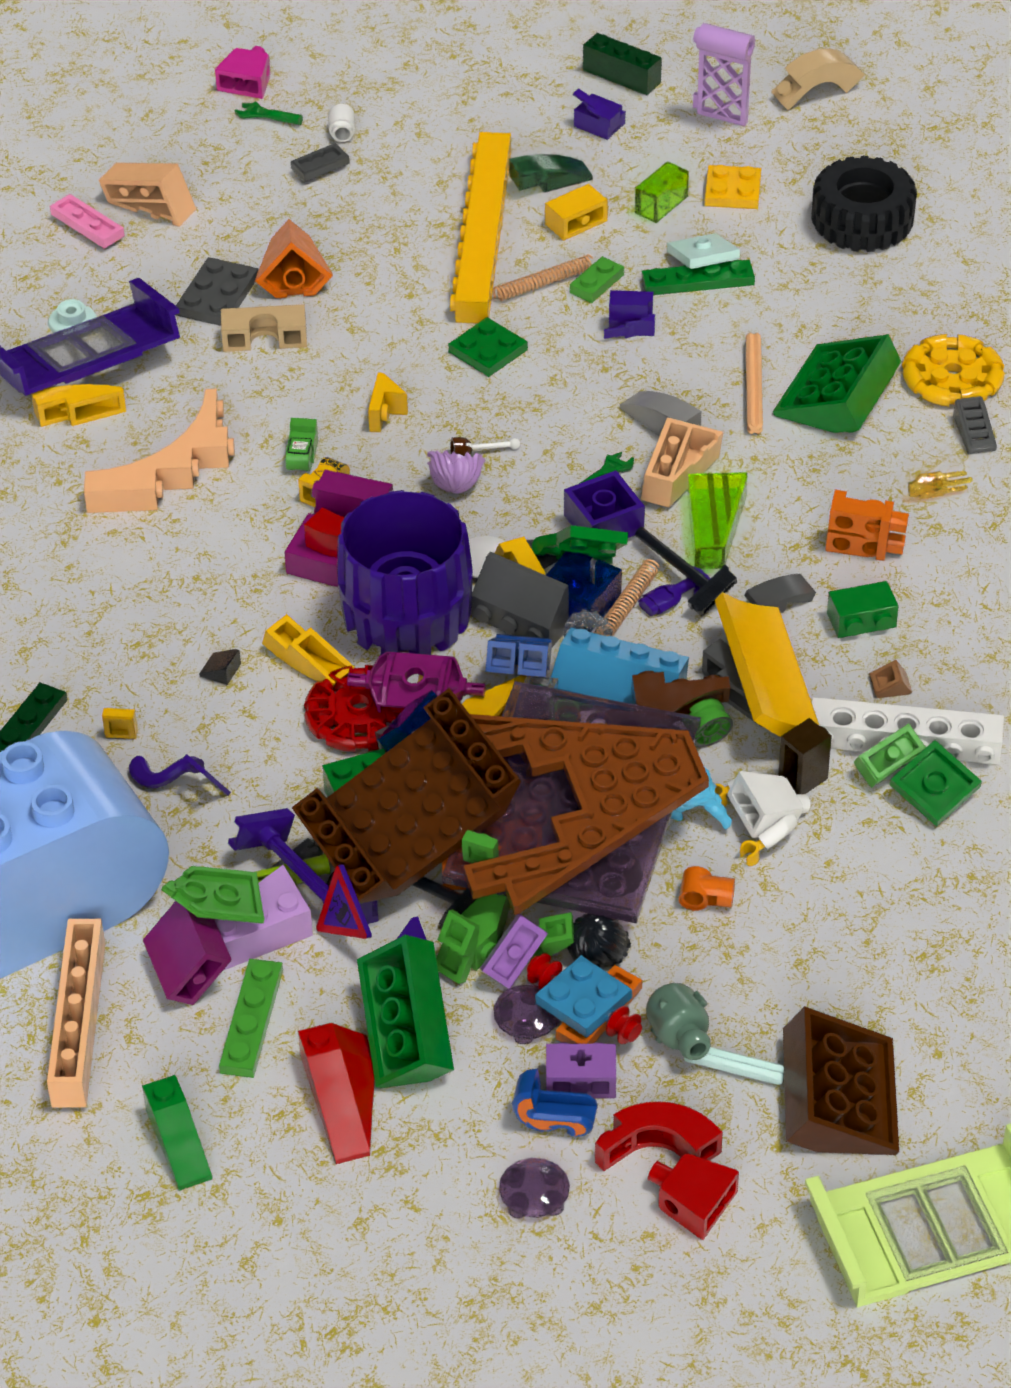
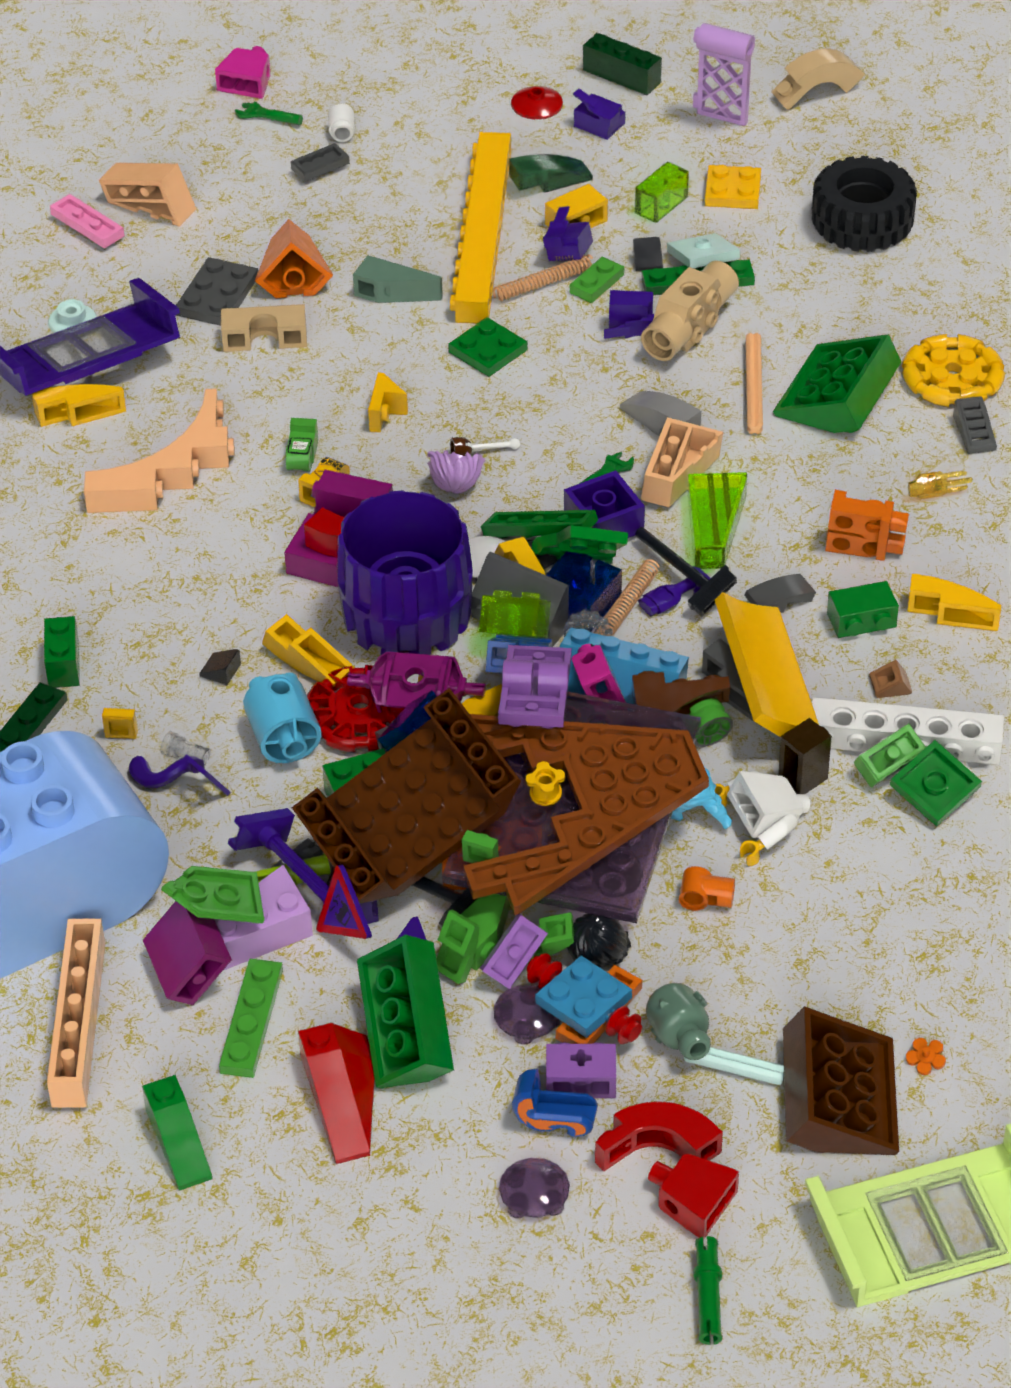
none -> green brick [44,616,80,688]
none -> clear pin [160,731,211,766]
none -> medium azure cylinder [243,672,322,763]
none -> sand green slope [353,255,443,303]
none -> clear neon green brick [479,590,551,638]
none -> green plate [480,510,598,539]
none -> medium lavender plate [498,645,572,729]
none -> red dish [511,86,563,120]
none -> yellow brick [526,761,565,806]
none -> dark purple piece [543,206,593,262]
none -> dark pink torso [571,644,629,723]
none -> black slope [633,237,663,271]
none -> tan brick [641,261,739,361]
none -> green pin [693,1236,723,1345]
none -> orange plant [906,1038,946,1075]
none -> yellow slope [907,573,1002,631]

